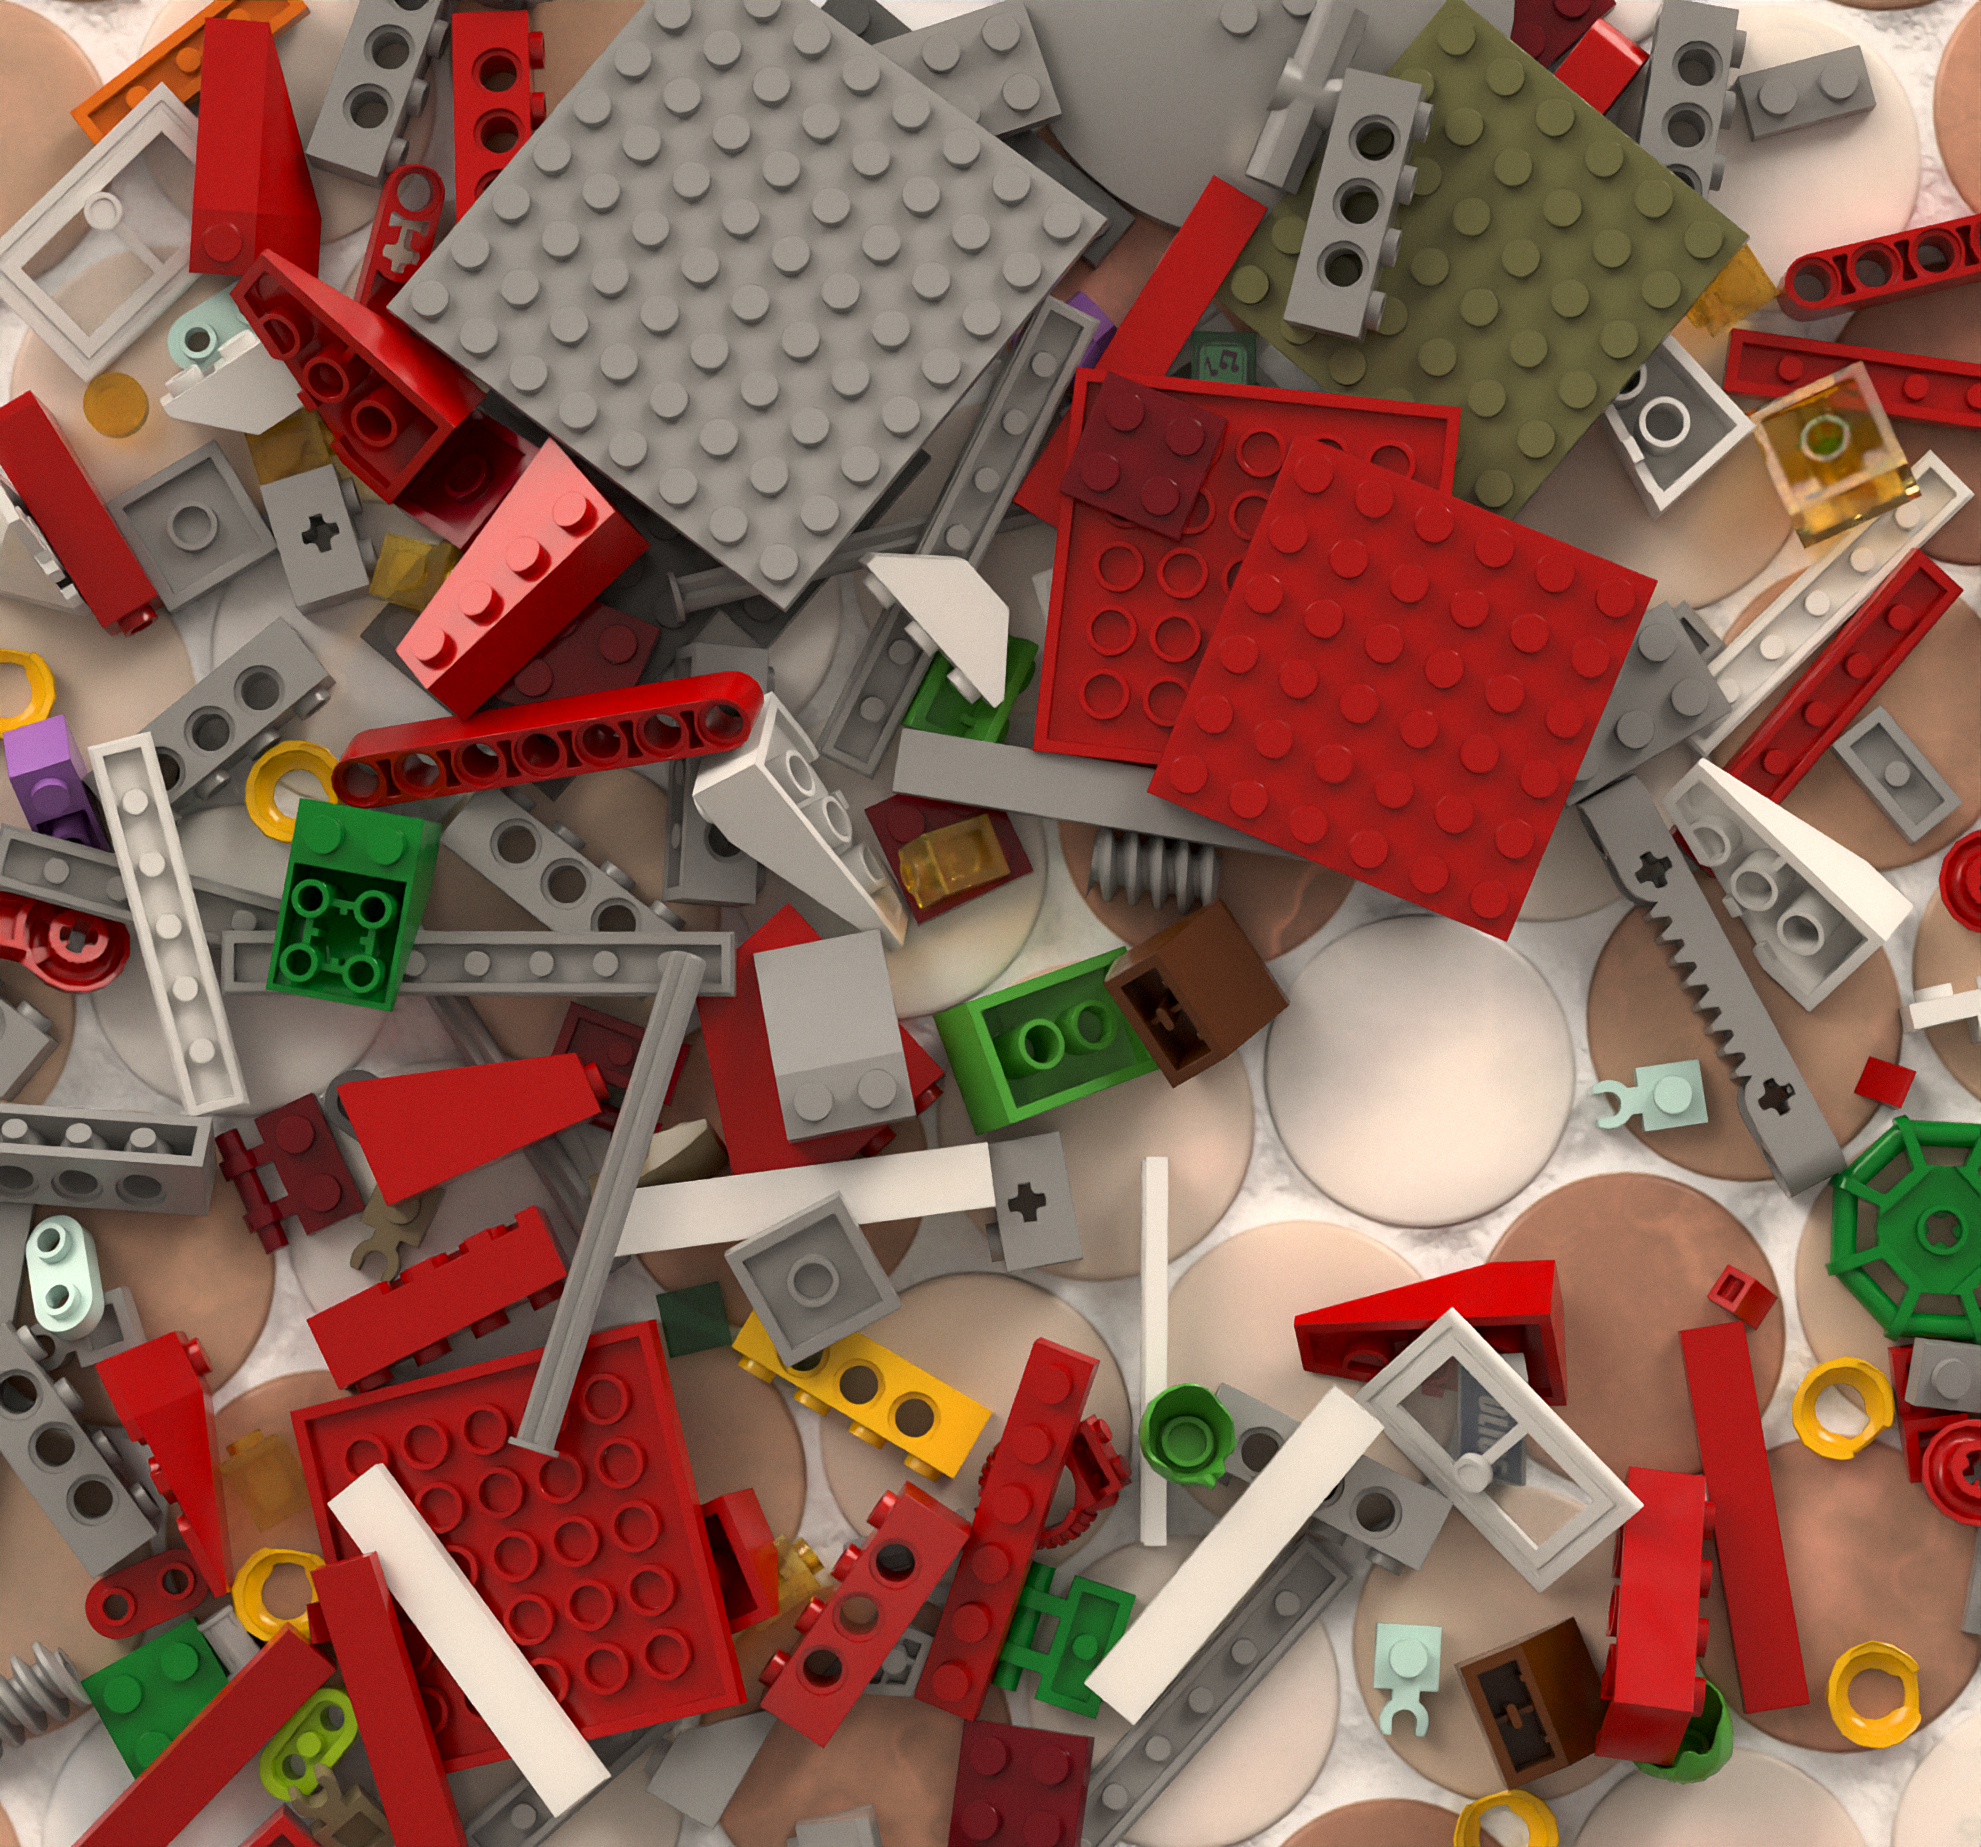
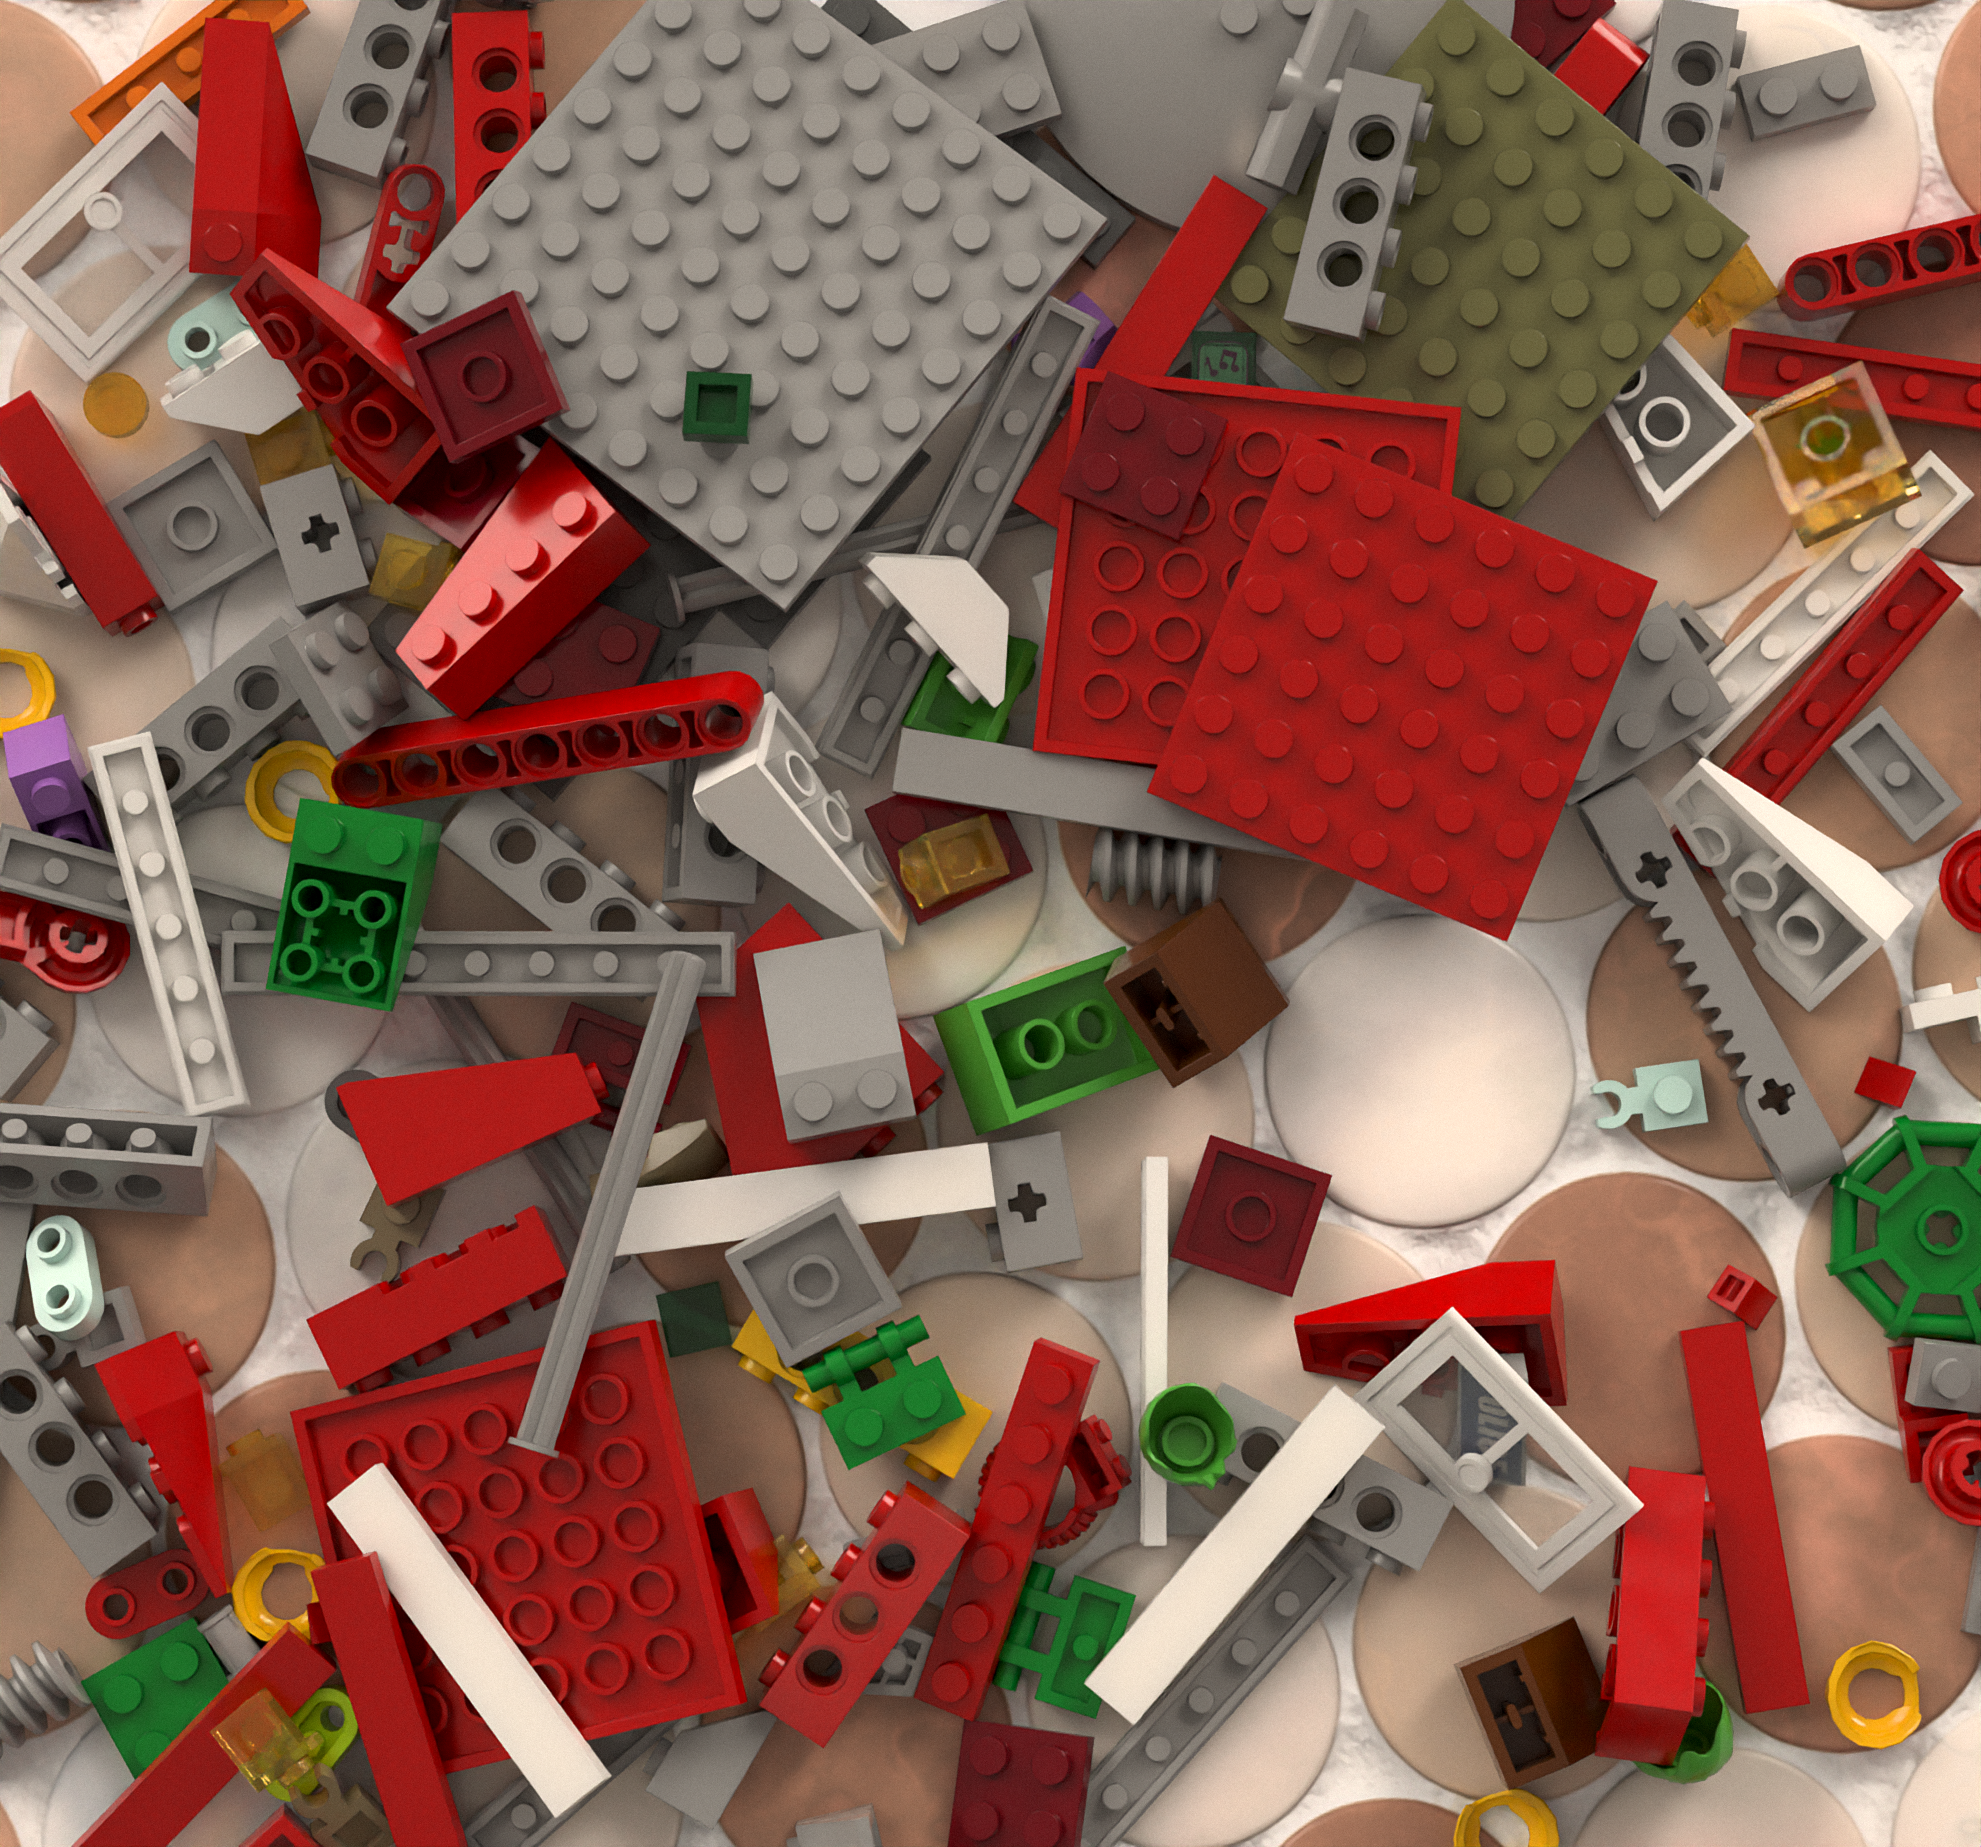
dark red plate [215,1093,366,1255] -> none
light aqua plate [1372,1622,1442,1737] -> none
yellow piece [1792,1356,1895,1461] -> none
none -> clear yellow bracket [210,1687,324,1793]
none -> light grey plate [268,597,410,757]
none -> dark red plate [400,290,571,464]
none -> dark green plate [682,371,754,444]
none -> green plate [802,1314,966,1470]
none -> dark red plate [1169,1135,1332,1298]

